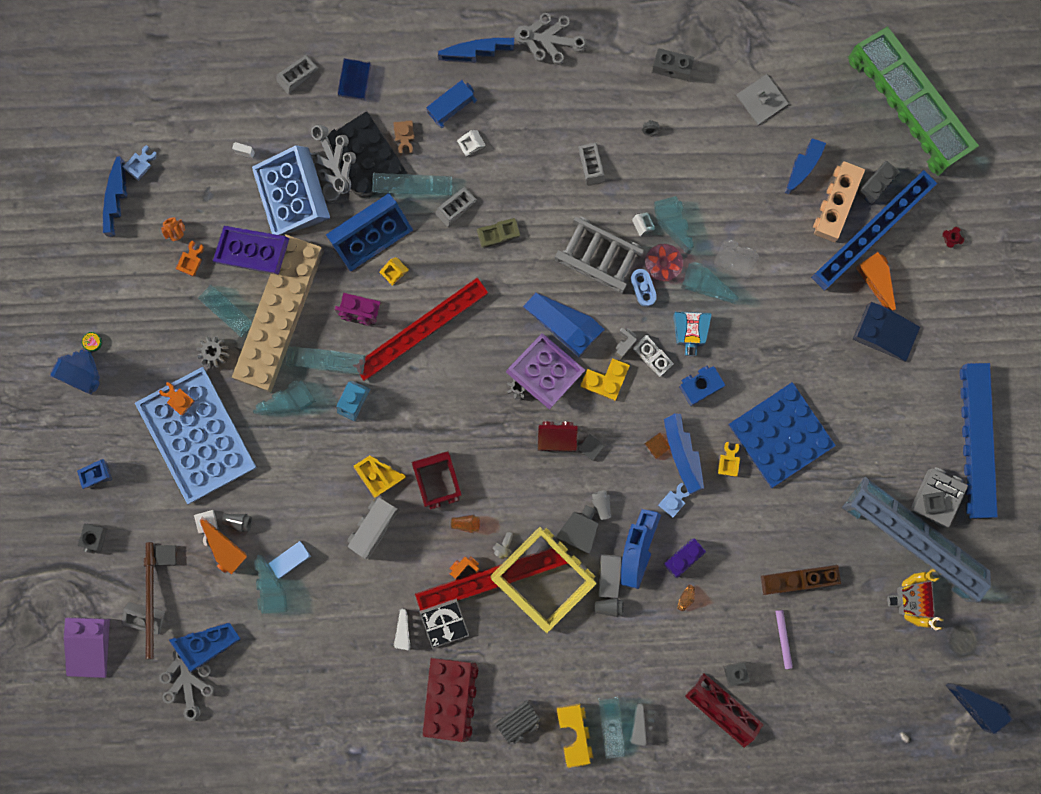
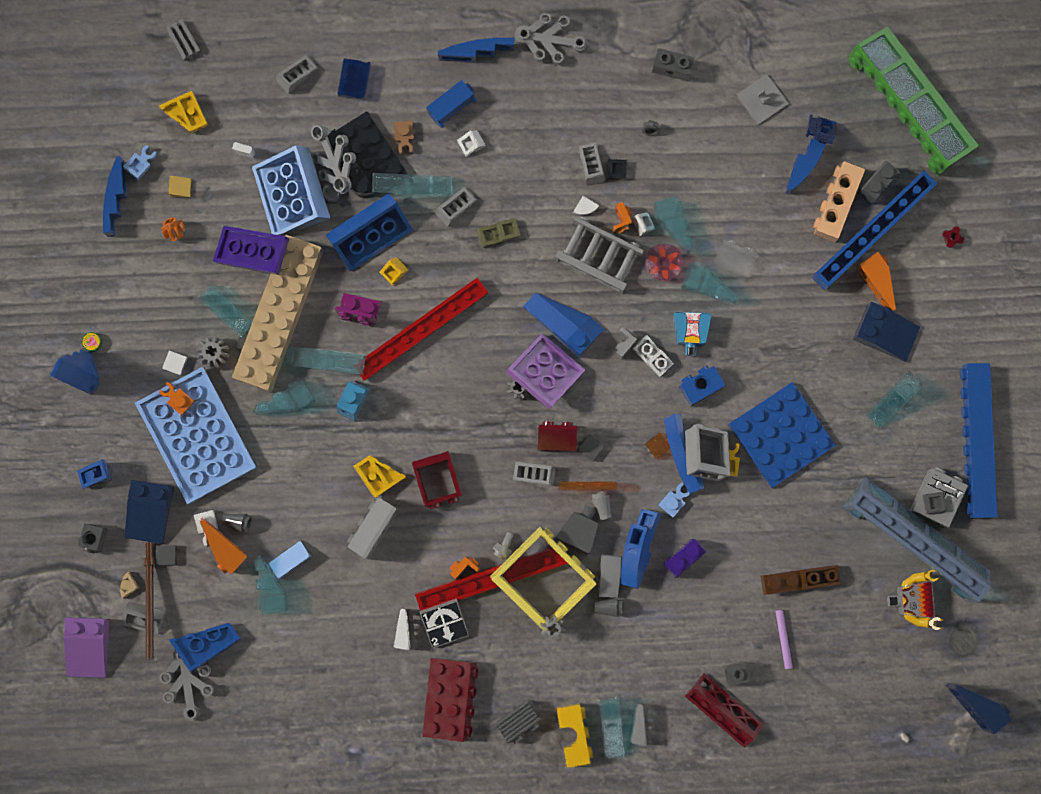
orange plate [176,241,204,277] -> none
clear orange cone [451,514,480,534] -> none
yellow plate [580,358,630,401] -> none
light blue plate [631,269,657,307] -> none
clear orange tile [677,584,695,612] -> none
none -> tan tile [120,572,140,599]
none -> dark blue slope [125,480,174,544]
none -> yellow wing [159,91,208,133]
none -> white tile [162,351,188,376]
none -> light grey tile [166,19,201,61]
none -> yellow slope [169,176,191,198]
none -> light grey slope [513,461,556,486]
none -> light grey gear [540,615,565,640]
none -> clear orange tile [558,481,617,490]
none -> white tile [573,196,599,216]
none -> black tile [607,159,627,180]
none -> orange bracket [612,202,632,234]
none -> light grey window [685,424,730,481]
none -> clear blue plate [806,114,836,144]
none -> clear light blue slope [866,371,923,428]

